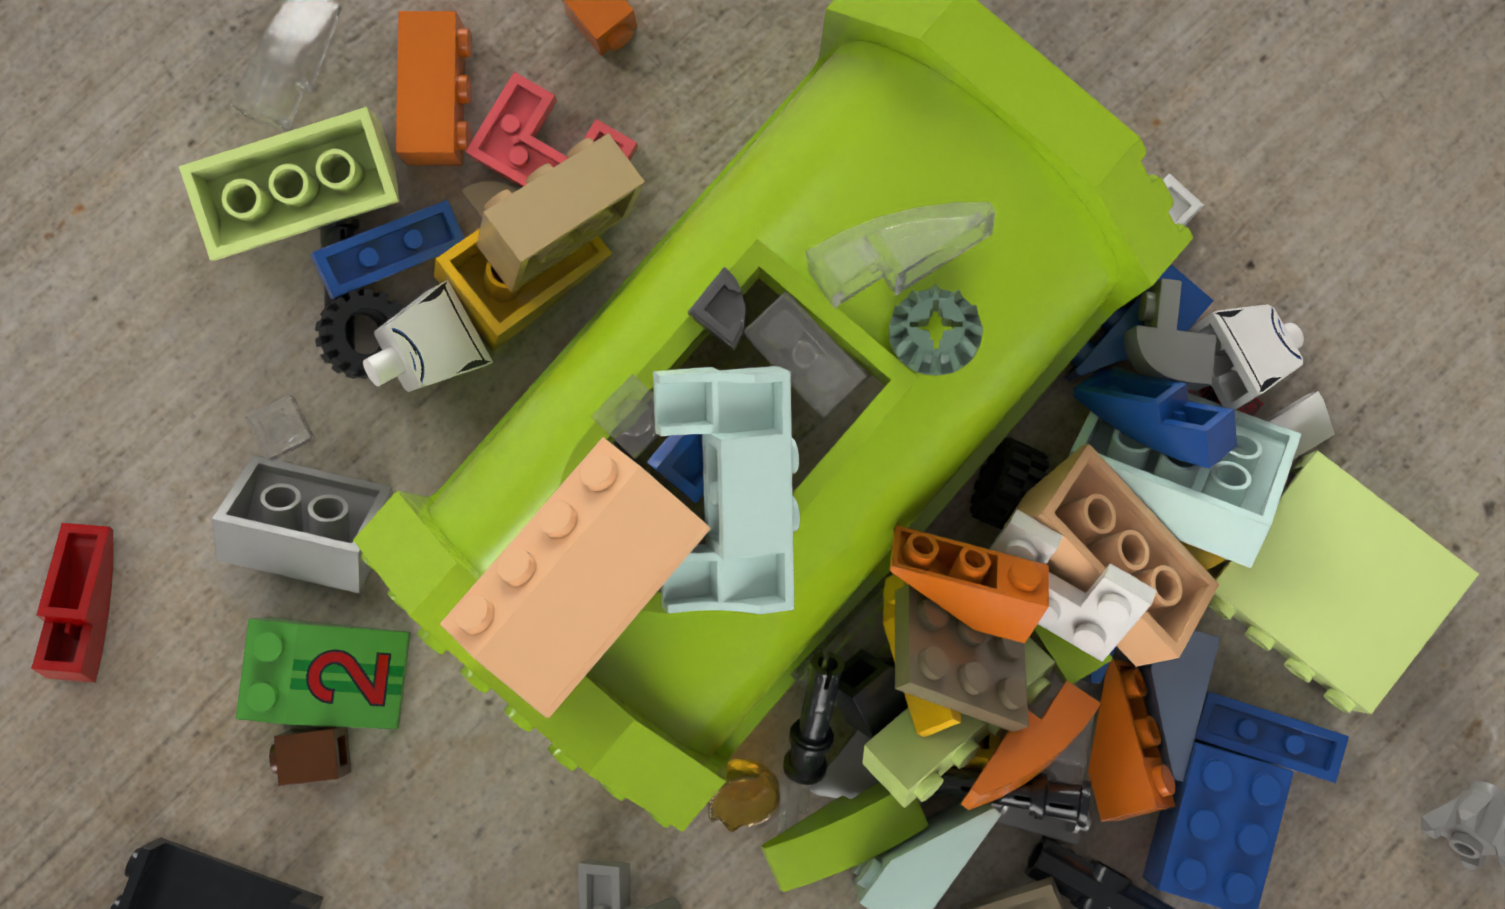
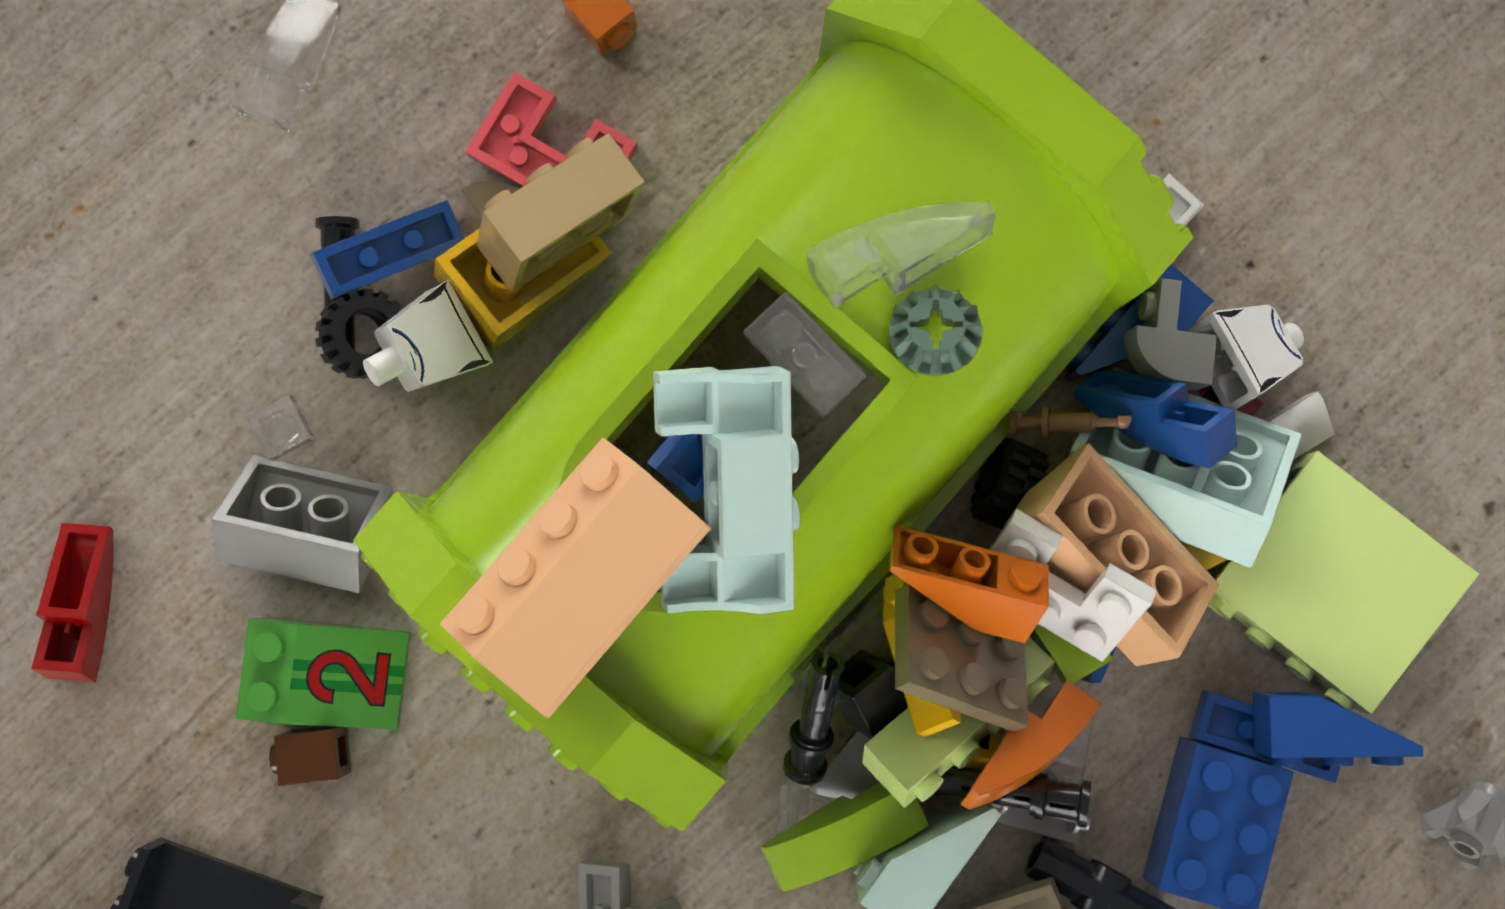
yellowish green slope [179,107,400,261] -> none
orange brick [396,11,472,166] -> none
clear plate [591,374,659,459] -> none
flat silver tile [688,267,746,351] -> none
clear yellow hair [706,758,780,832] -> none
orange slope [1088,659,1176,821] -> none
sand blue slope [1138,630,1221,782] -> none
none -> medium nougat piece [1009,406,1132,439]
none -> blue slope [1252,692,1423,767]

